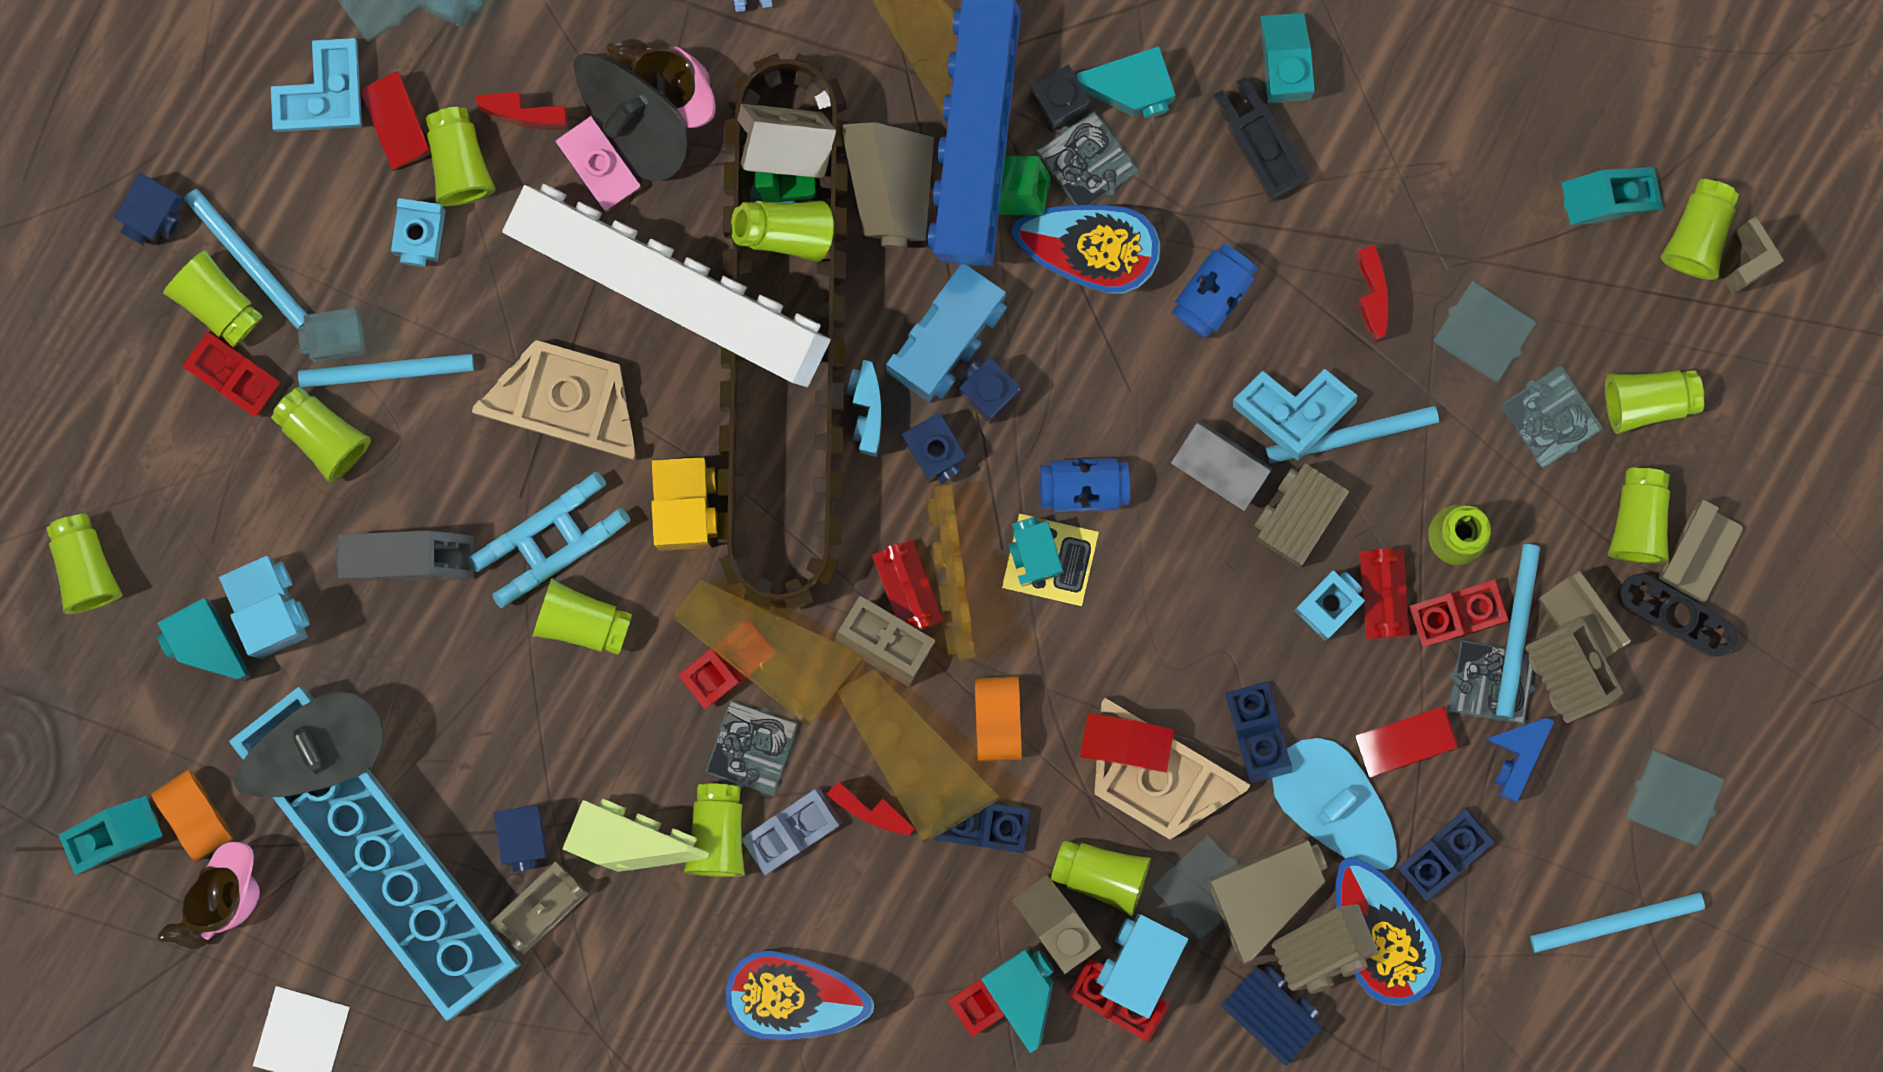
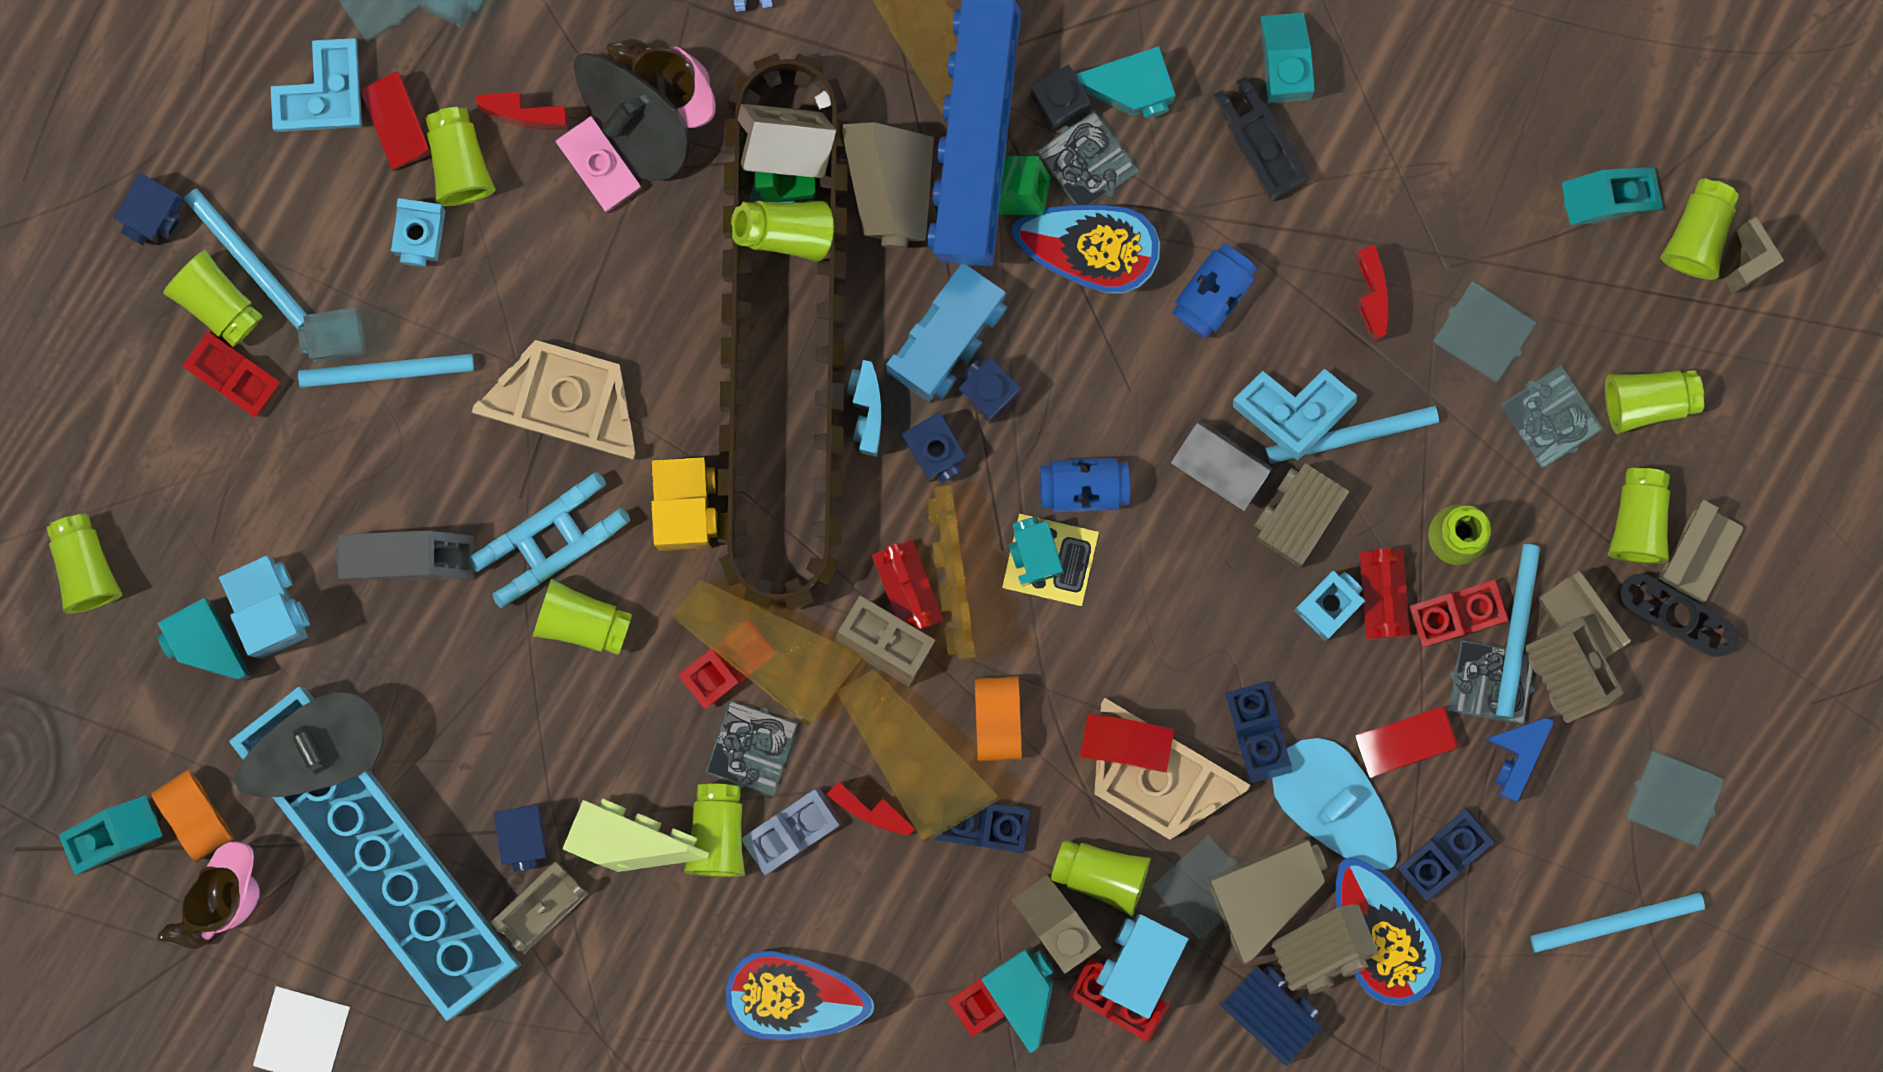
lime plant [271,387,371,483] -> none
white brick [502,183,831,387] -> none

